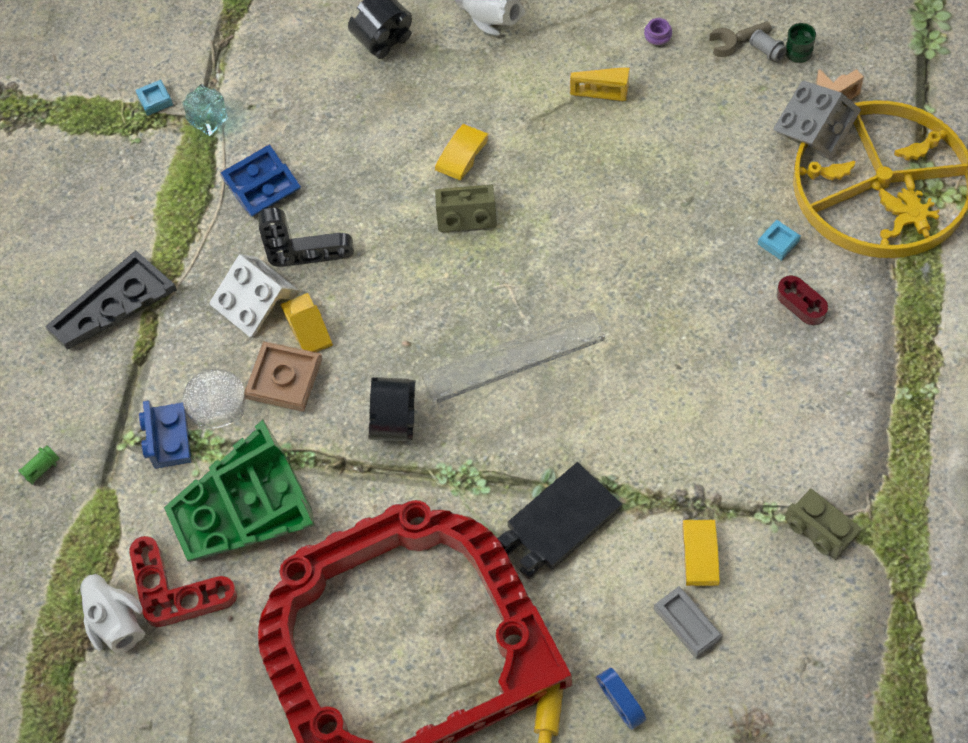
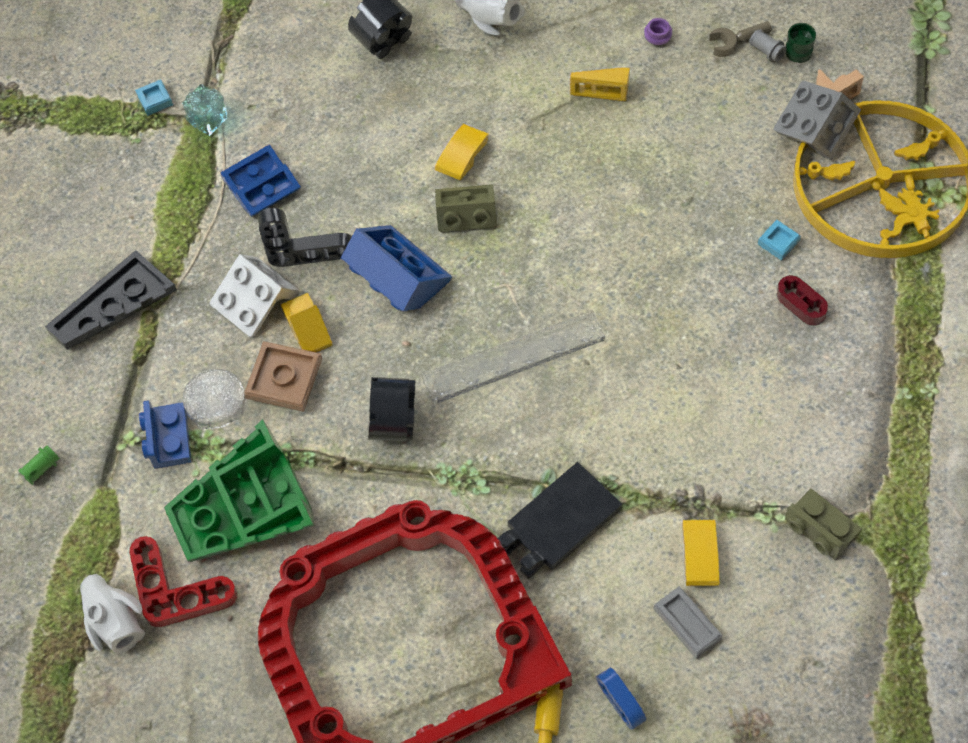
none -> blue slope [341,225,452,311]

